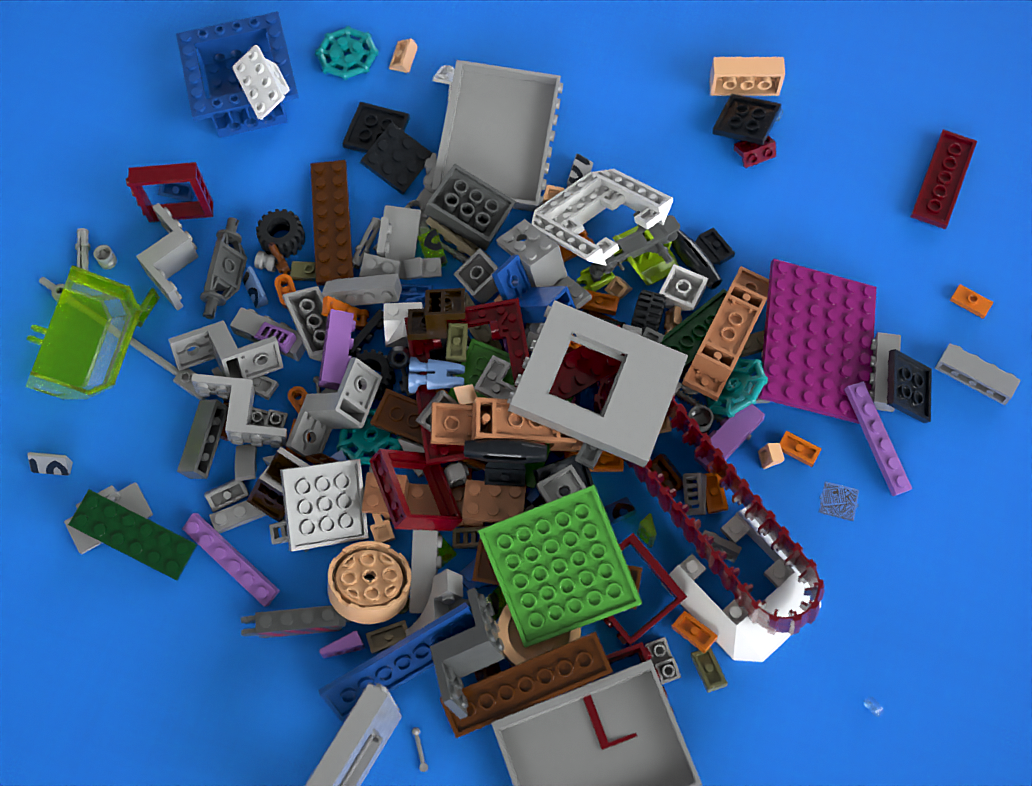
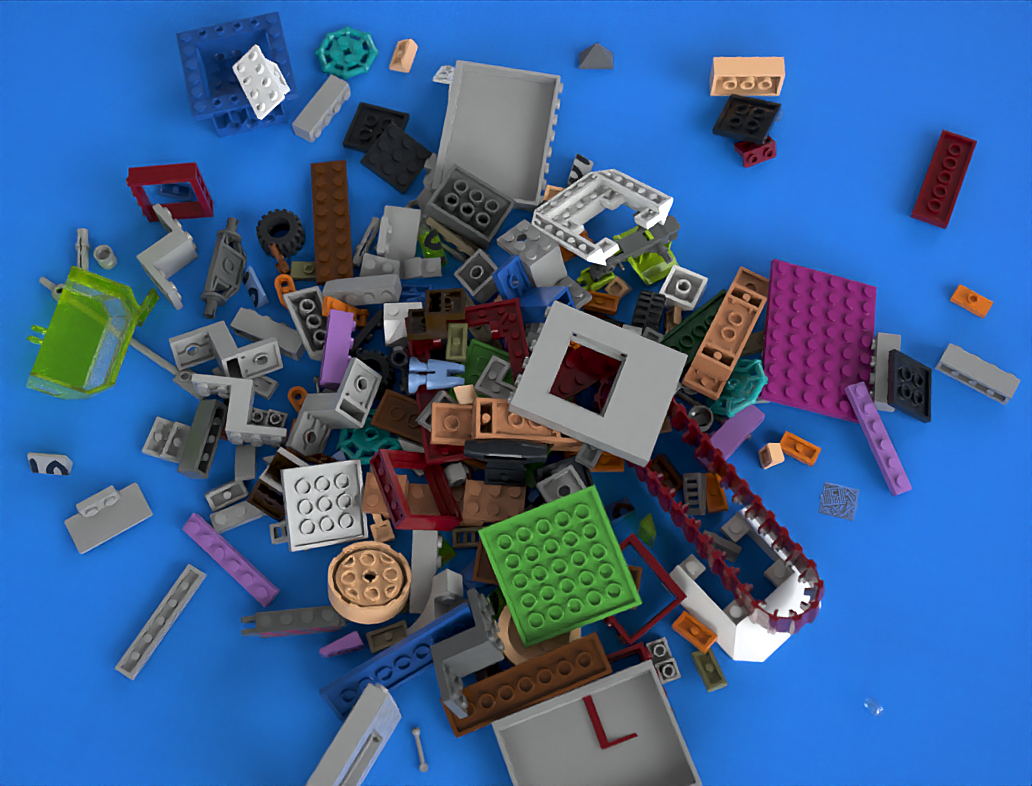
dark green plate [68,489,197,581] -> none
light grey wheel [254,251,278,272] -> none
medium lavender slope [254,322,297,354] -> none
black plate [671,227,735,290] -> none
none -> light grey plate [114,564,207,680]
none -> light grey slope [142,416,191,464]
none -> light grey brick [292,74,351,143]
none -> dark grey slope [579,42,613,69]

